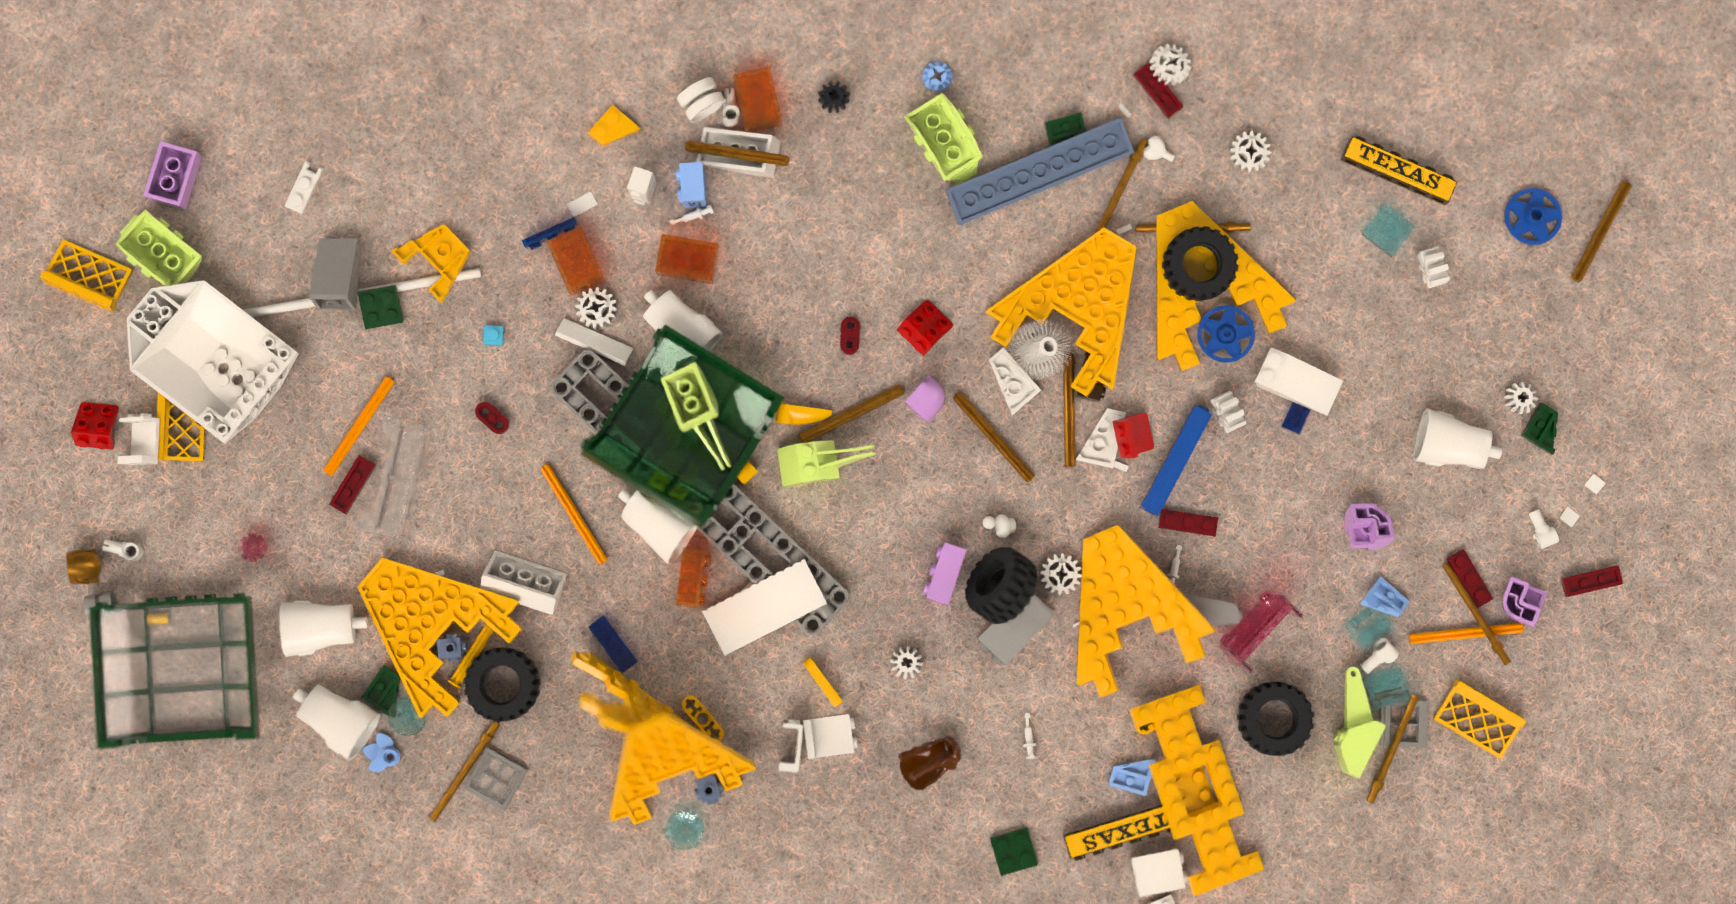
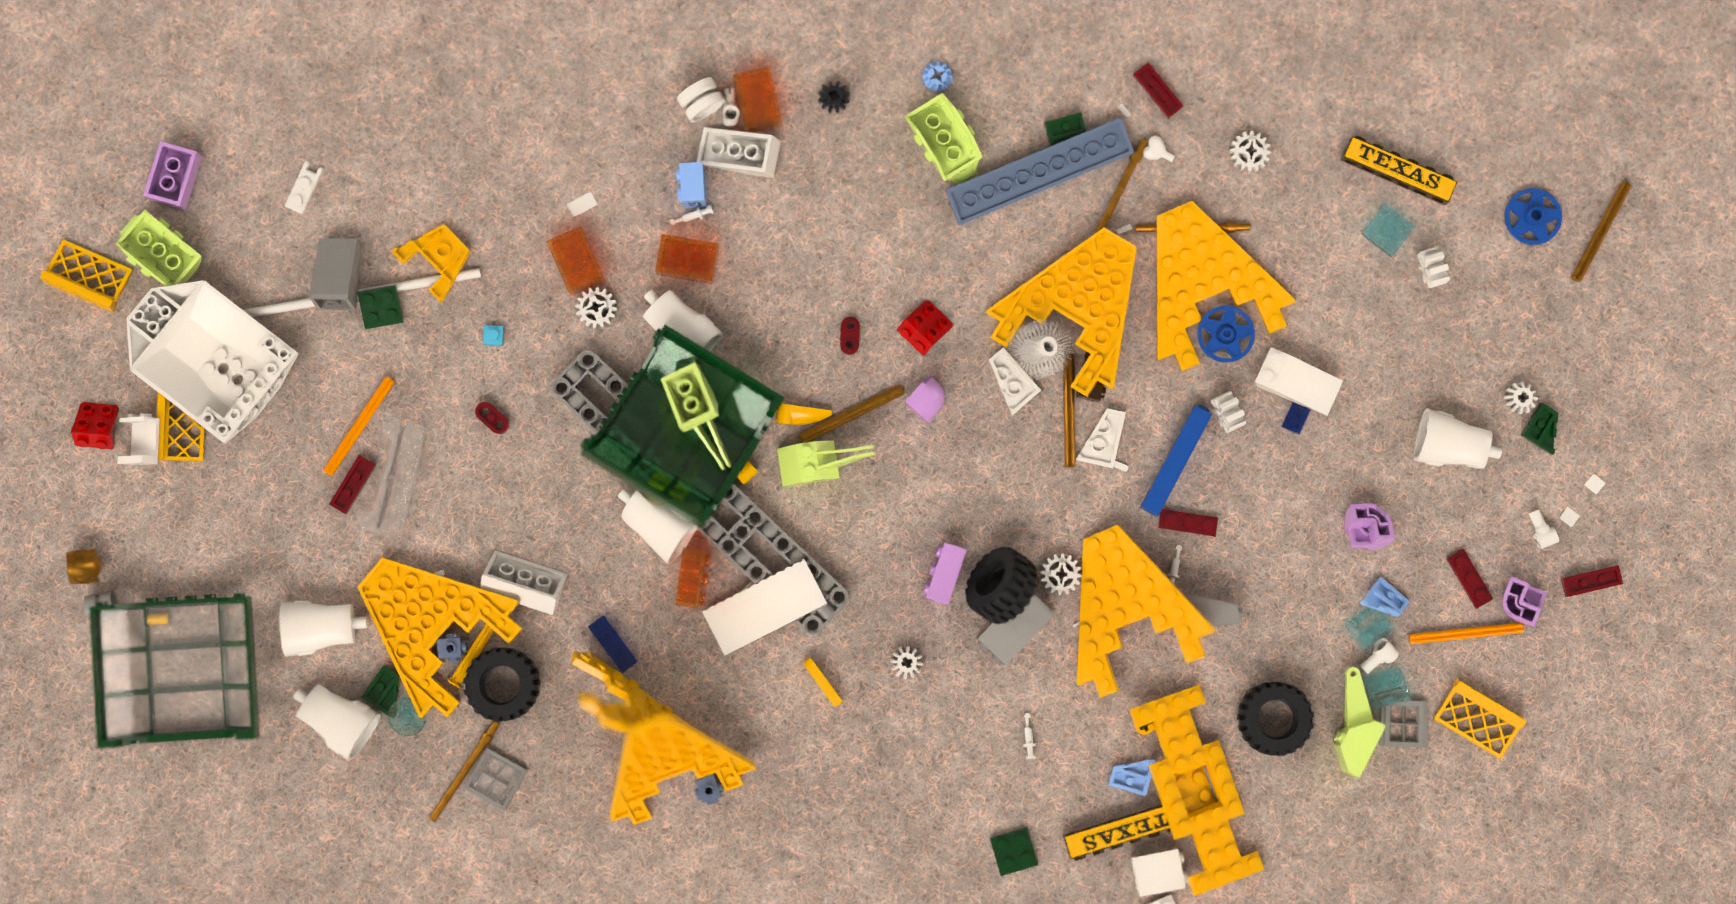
white pin [102,539,144,561] -> none
clear pink piece [238,533,267,562] -> none
light blue plate [363,733,401,772] -> none
clear blue plate [522,217,579,250] -> none
light orange axle [540,464,607,565] -> none
white tile [555,318,633,366] -> none
yellow wing [588,105,640,146] -> none
white brick [627,166,657,206] -> none
clear light blue dish [665,810,704,850] -> none
yellow beam [682,695,724,741] -> none
pearl gold axle [685,140,790,166] -> none
white panel [779,719,804,772] -> none
white panel [803,714,858,759] -> none
reddish brown hair [898,736,962,791] -> none
pearl gold axle [953,392,1035,482] -> none
white animal [983,514,1016,538] -> none
red bracket [1112,412,1154,459] -> none
white gear [1150,44,1191,85] -> none
black tyre [1162,226,1239,301] -> none
clear pink windscreen [1219,591,1303,673] -> none
pearl gold bar [1366,694,1419,804] -> none
pearl gold bar [1442,562,1511,665] -> none

